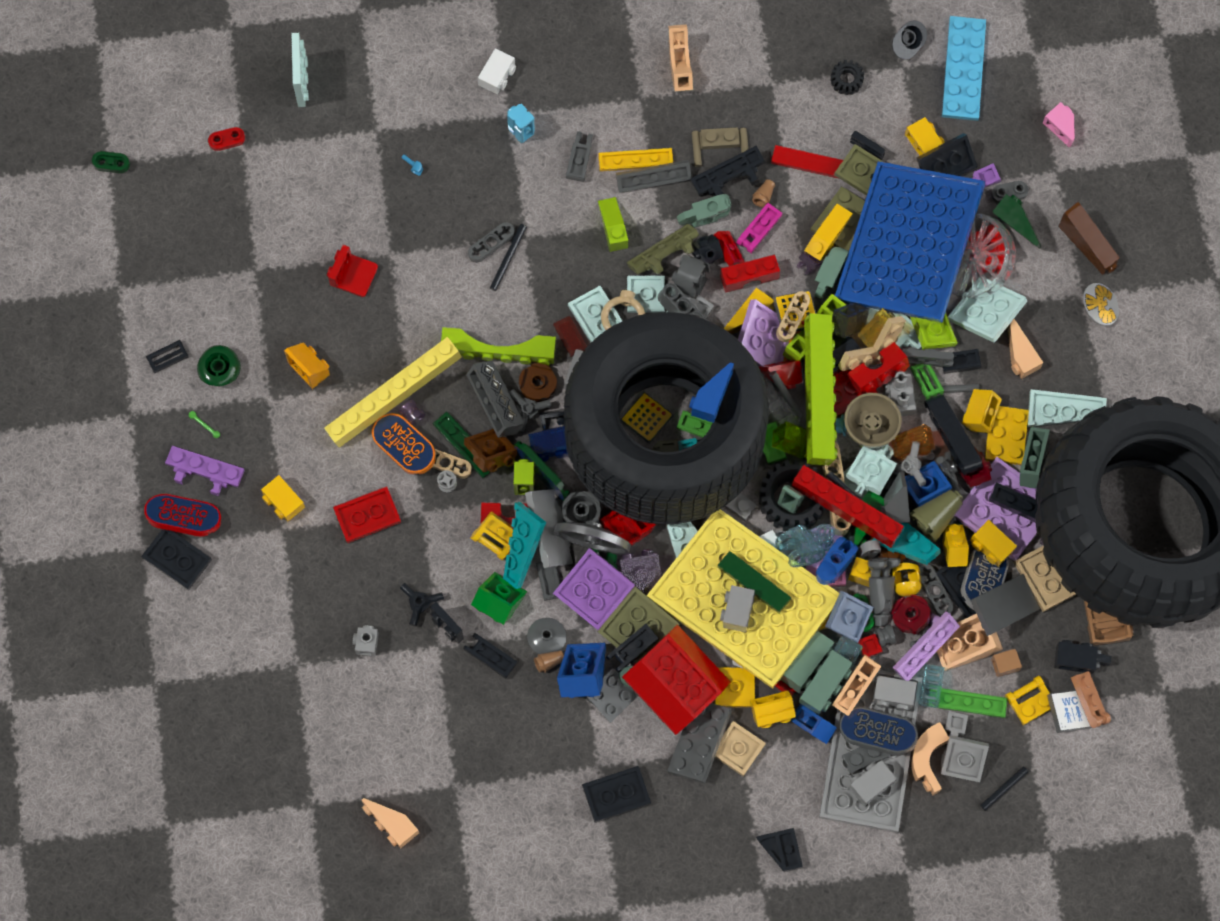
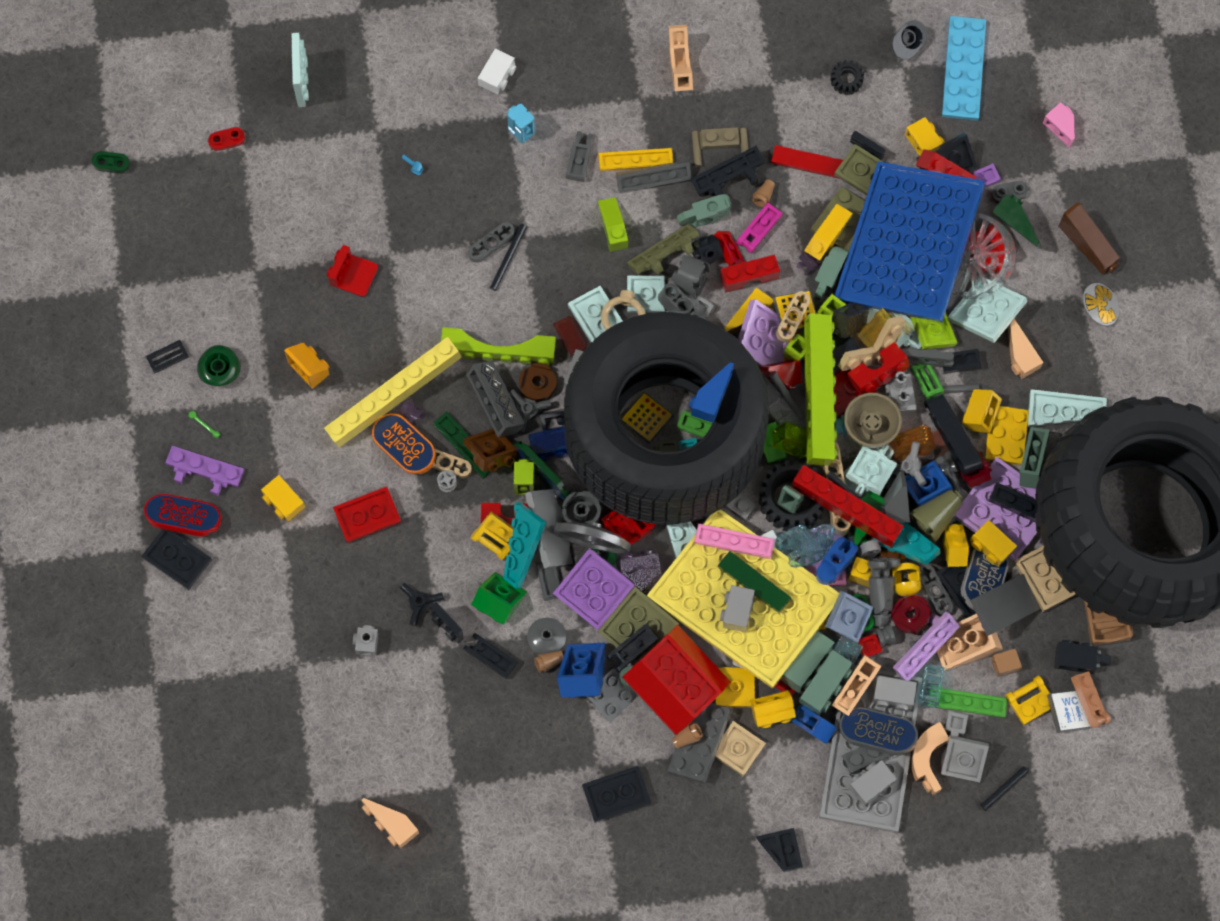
none -> medium nougat cone [672,723,703,748]
none -> bright pink tile [694,524,775,559]
none -> red brick [915,149,976,179]

